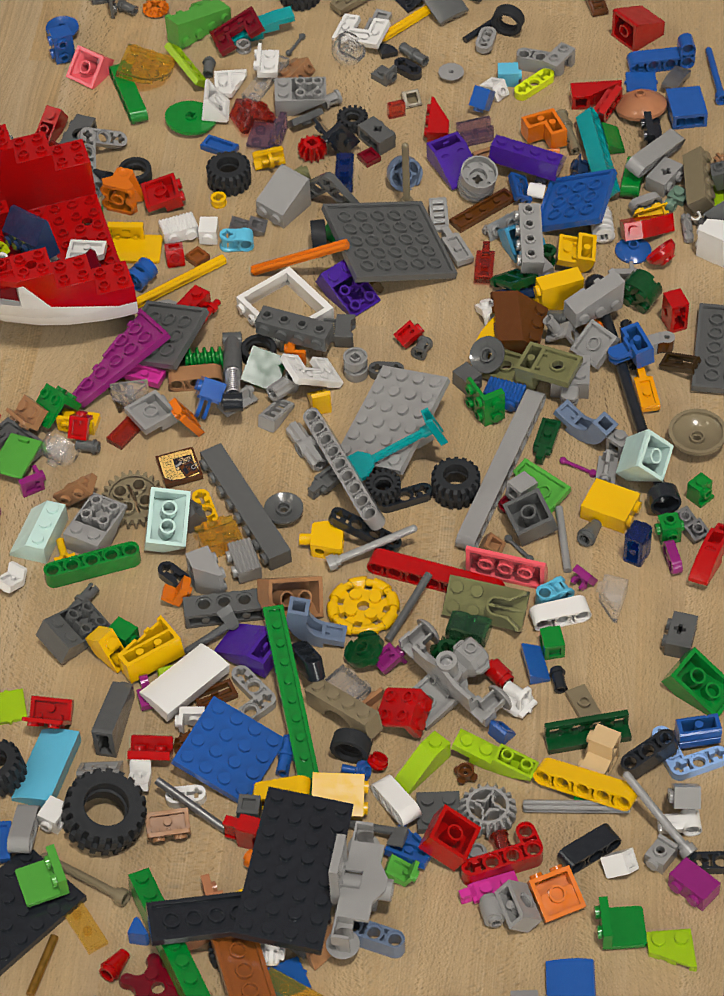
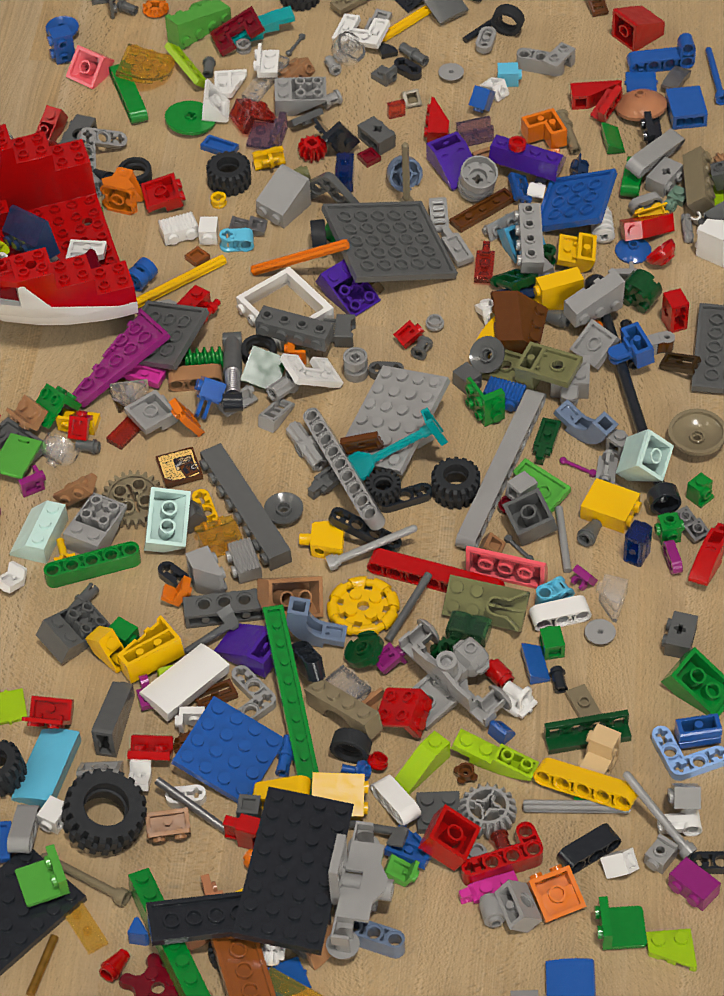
yellow bracket [107,222,163,264] -> none
red bracket [164,242,185,268] -> none
yellow slope [307,389,332,414] -> none
black tyre [337,105,368,136] -> none
neon yellow beam [514,68,554,101] -> none
light grey bracket [543,314,580,345] -> none
teal beam [576,107,620,198] -> none
black beam [621,729,678,779] -> none
light orange hinge [634,367,661,412] -> none
none -> light grey pin [324,55,342,76]
none -> reddish brown tile [340,431,384,455]
none -> light grey plate [426,314,444,331]
none -> red tile [508,136,527,153]
none -> light grey piece [585,619,616,645]

